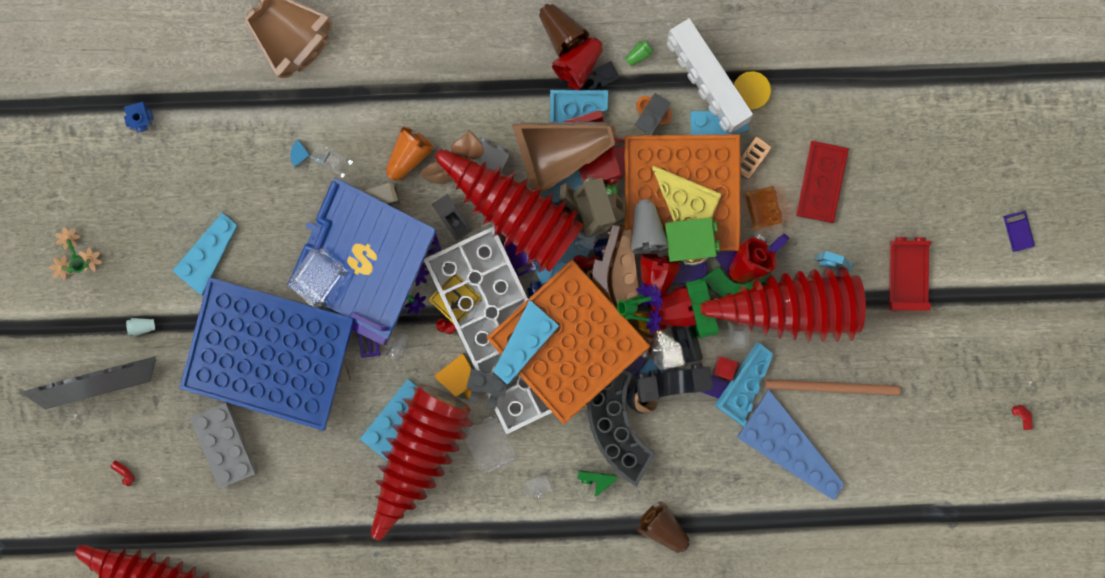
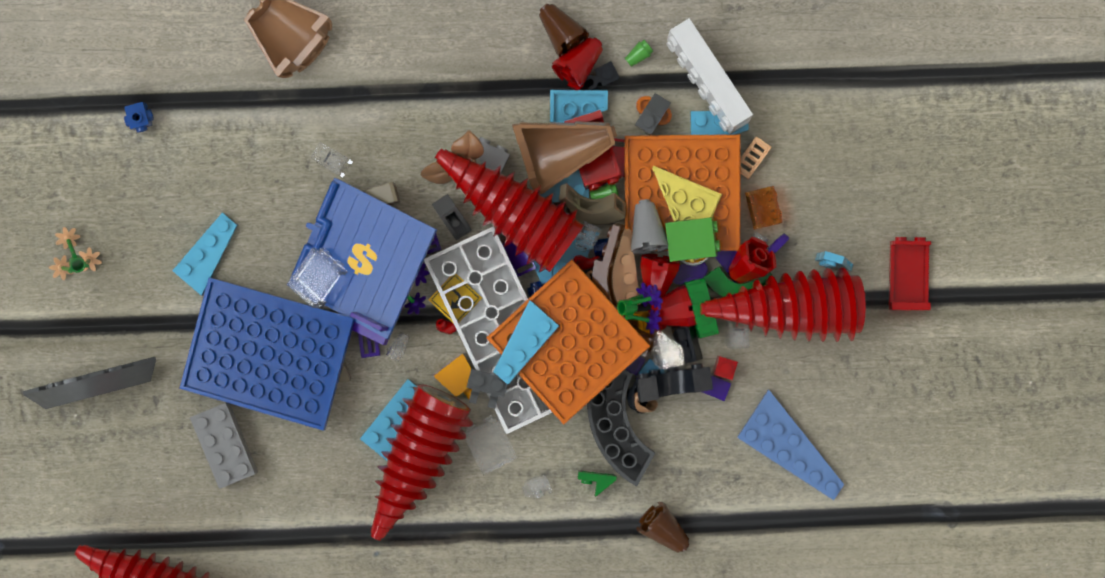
red arm [111,460,135,487] -> none
light aqua cone [126,318,155,337] -> none
dark azure tile [290,140,310,167] -> none
orange cone [385,126,435,181] -> none
dark tan window [573,177,616,237] -> none
medium azure wing [714,342,773,427] -> none
yellow tile [734,71,771,110] -> none
nougat piece [765,379,900,395] -> none
red tile [796,141,849,223] -> none
dark purple piece [1003,210,1035,252] -> none
red arm [1012,405,1033,430] -> none

